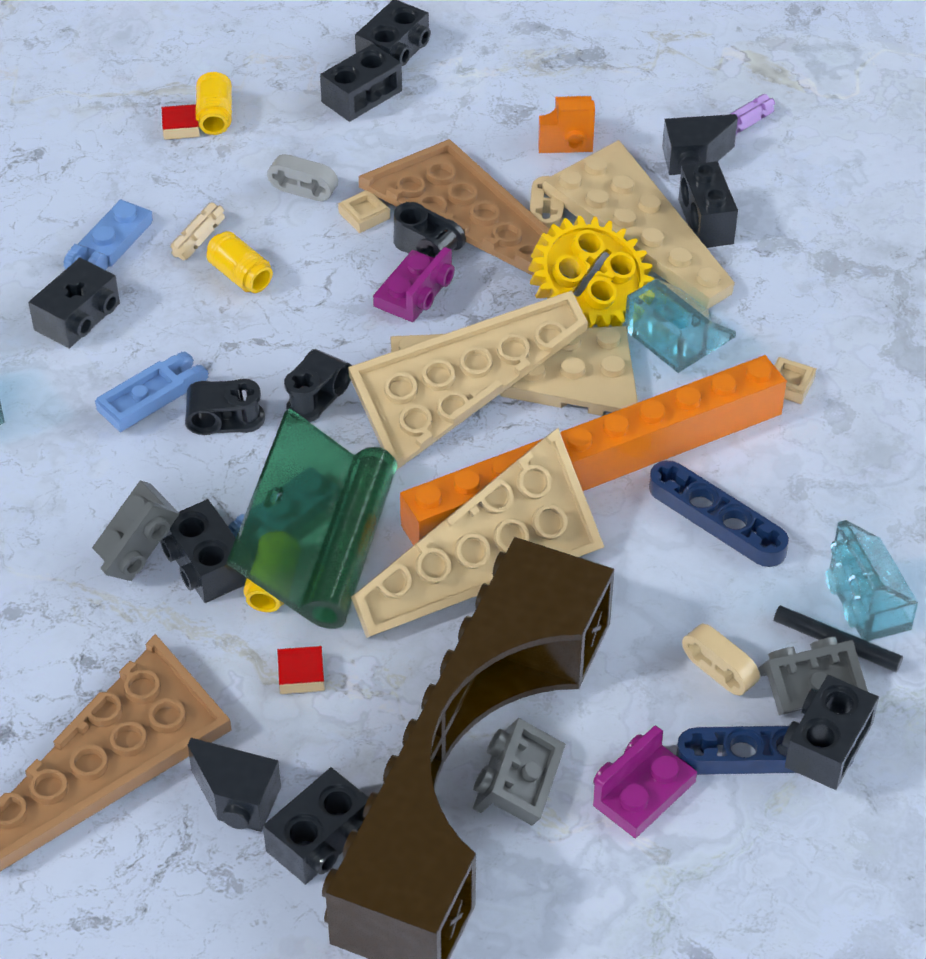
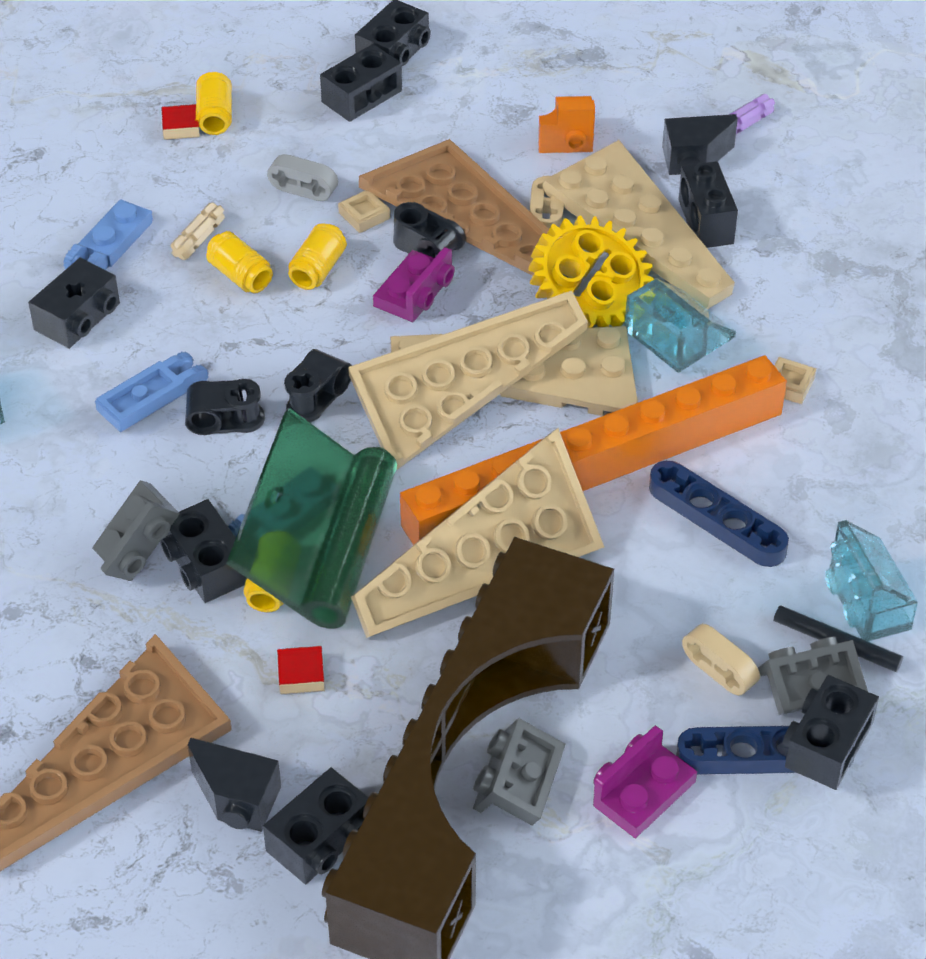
none -> yellow head [288,223,347,290]

